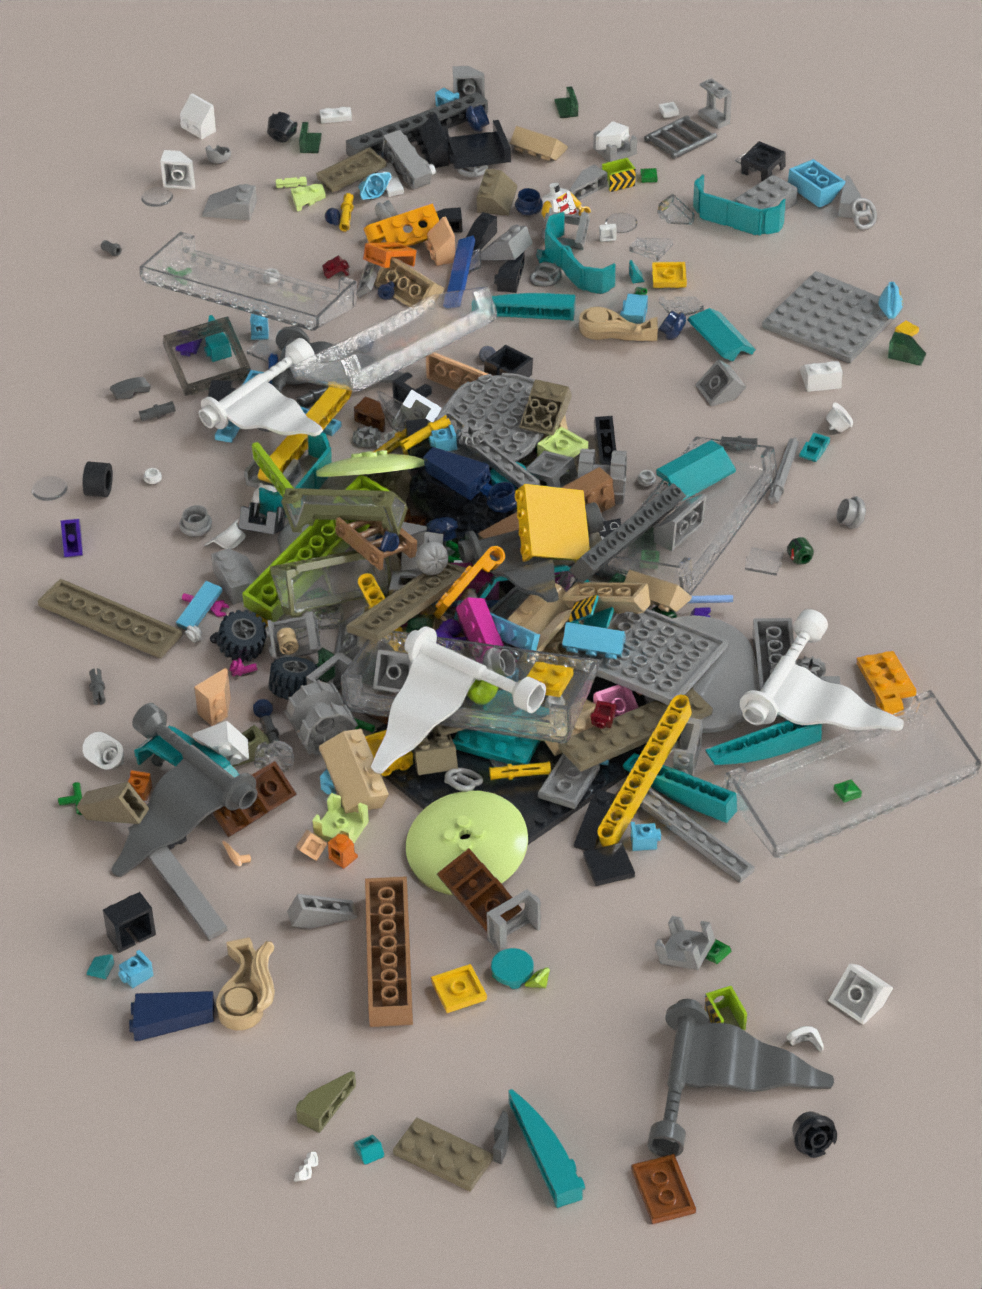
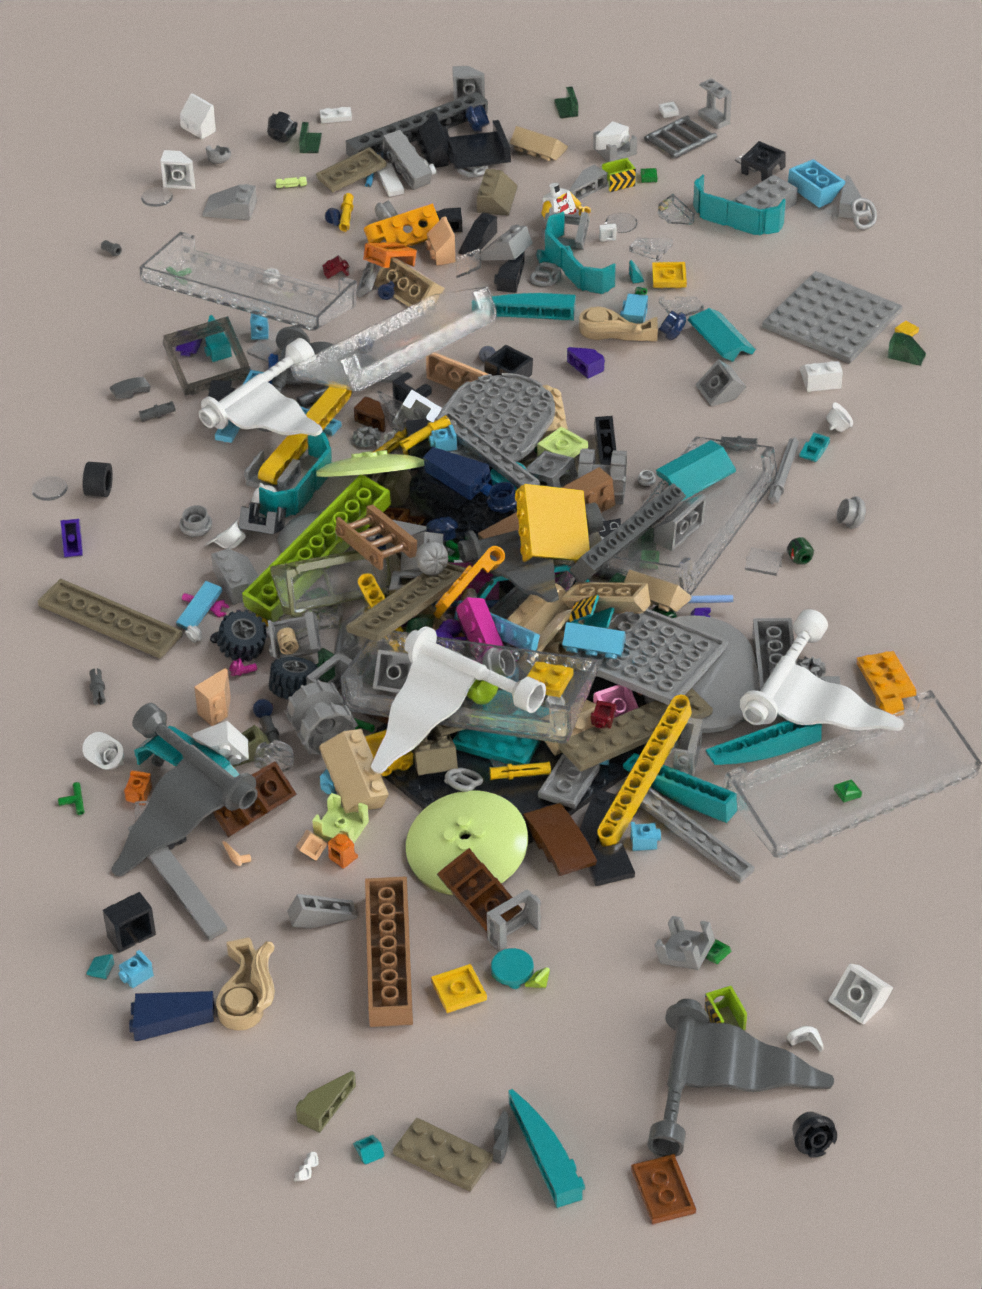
dark tan slope [76,782,149,824] -> none
white plate [144,468,162,484] -> none
lime tile [252,442,298,508] -> none
olive windscreen [282,488,408,536] -> none
yellowish green wing [291,184,326,211] -> none
medium azure hat [358,172,392,200] -> none
dark blue plate [379,531,399,552] -> none
medium azure brick [435,88,459,107] -> none
blue tile [444,236,475,309] -> none
light grey gear [456,424,485,446] -> none
dark blue piece [515,188,543,216] -> none
dark tan slope [519,379,572,436] -> none
medium azure hat [878,282,904,319] -> none
none -> reddish brown slope [523,803,597,876]
none -> dark purple slope [567,347,605,379]

